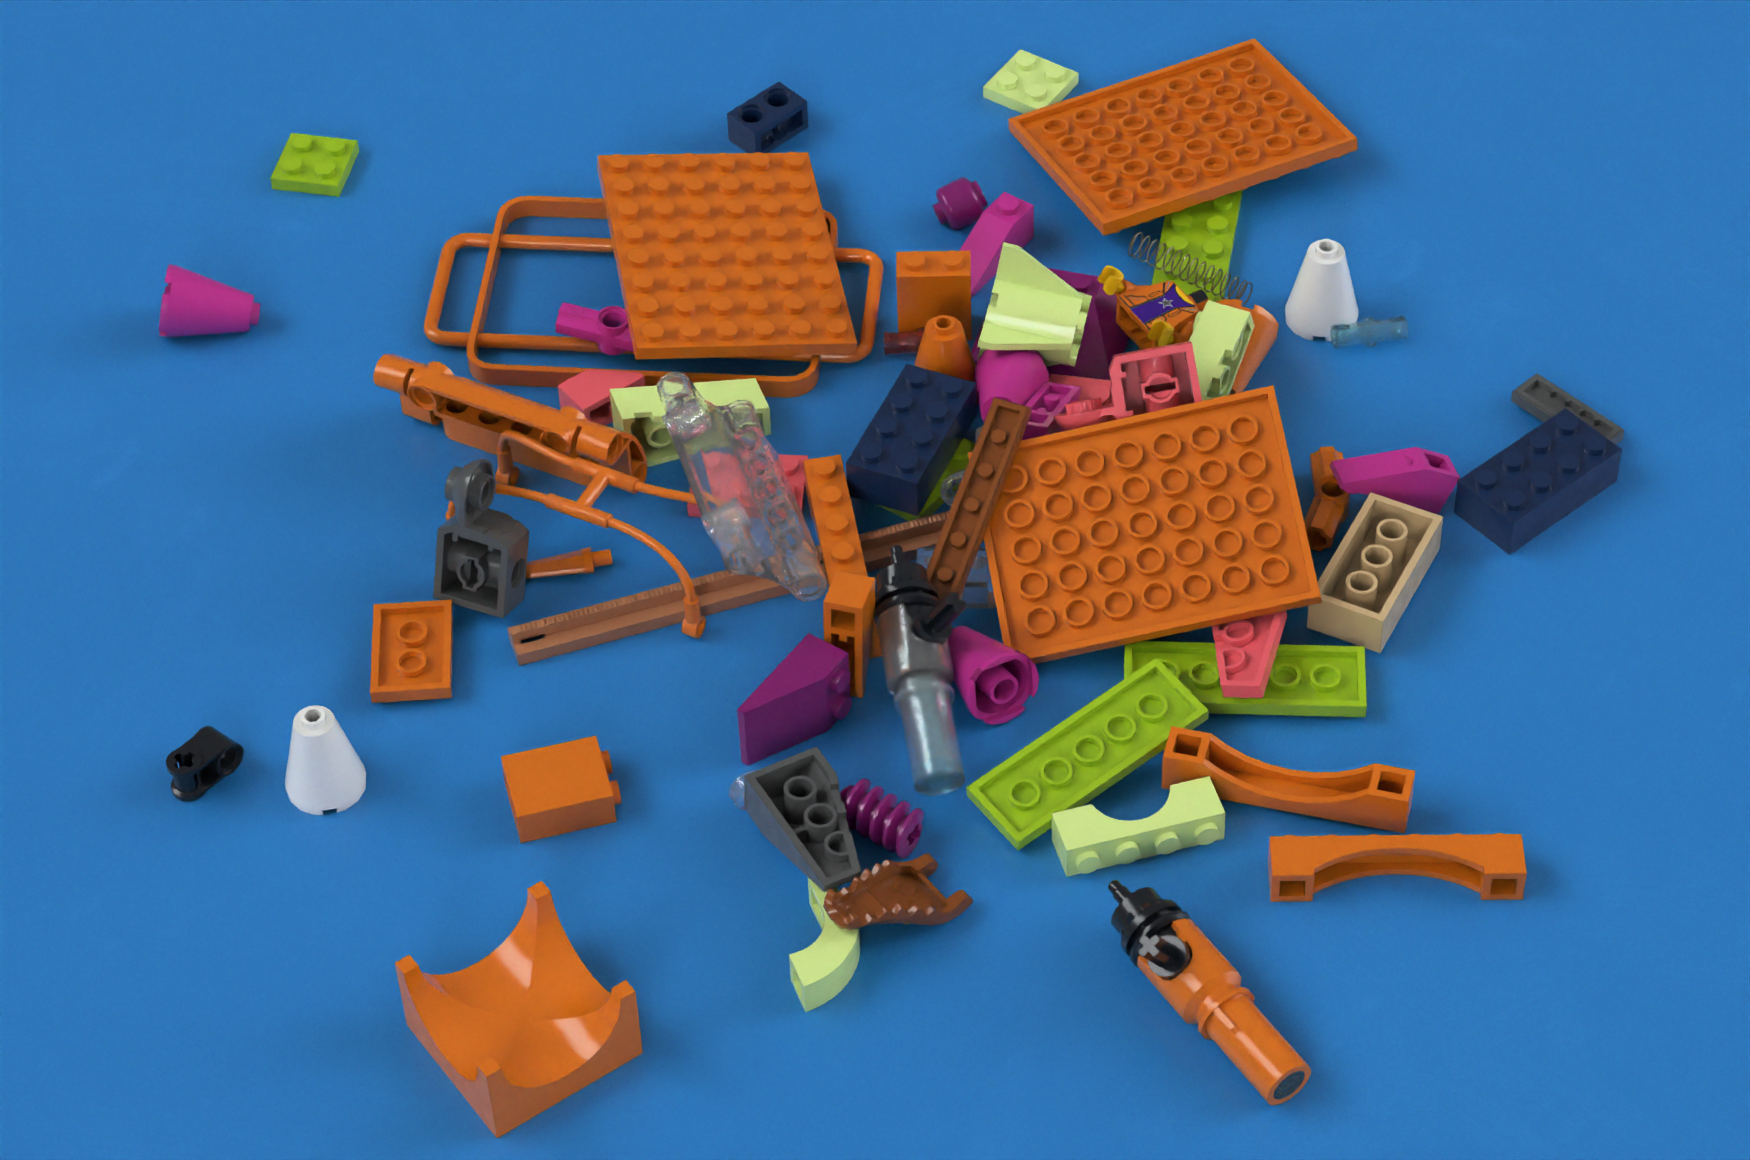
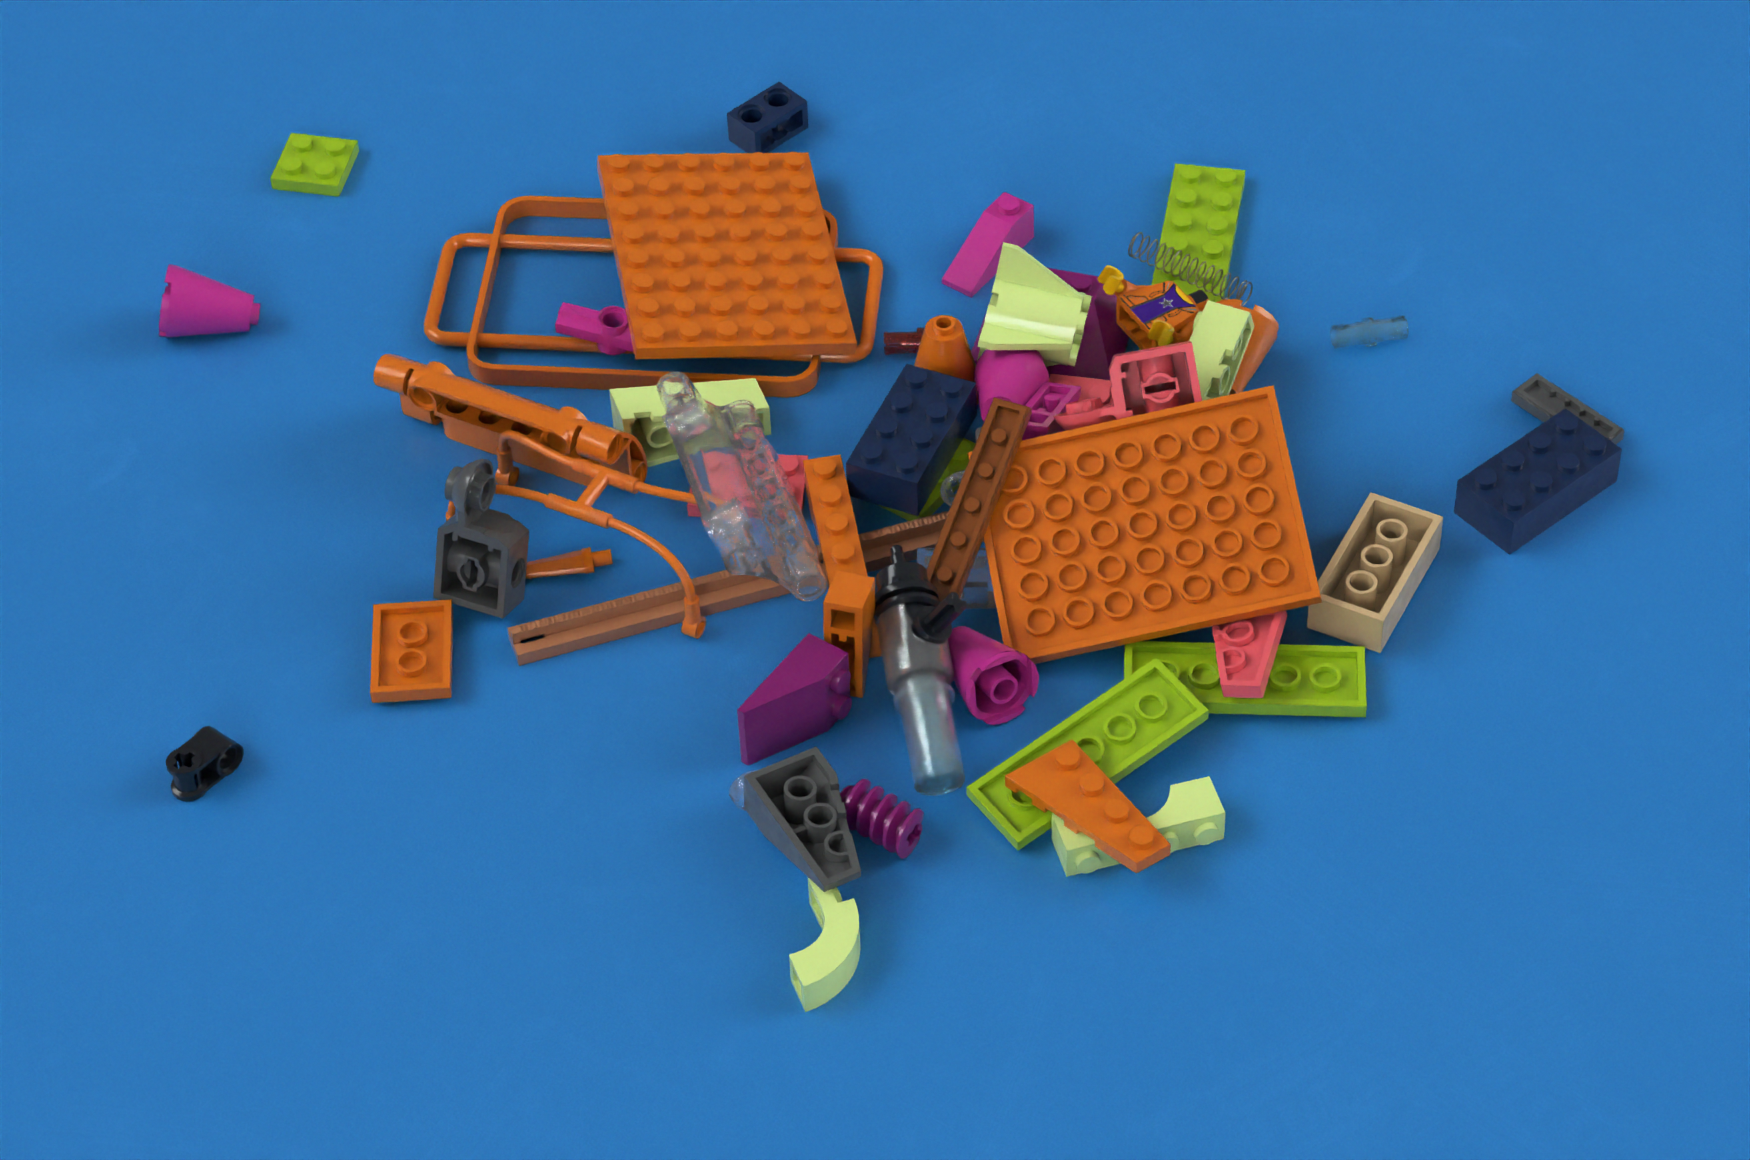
white cone [285,705,366,815] -> none
orange piece [395,881,643,1138] -> none
orange brick [500,736,622,843] -> none
coral slope [557,369,645,425] -> none
dark orange animal [823,853,973,931] -> none
orange brick [896,250,972,342] -> none
magenta head [932,177,988,230] -> none
yellowish green plate [983,49,1079,114] -> none
orange plate [1008,38,1358,236] -> none
orange piece [1108,880,1311,1105] -> none
orange arch [1161,726,1416,833] -> none
orange arch [1268,833,1527,902] -> none
white cone [1285,239,1358,342] -> none
orange piece [1304,446,1350,552] -> none
dark pink slope [1329,447,1460,514] -> none
none -> orange wing [1005,739,1171,874]

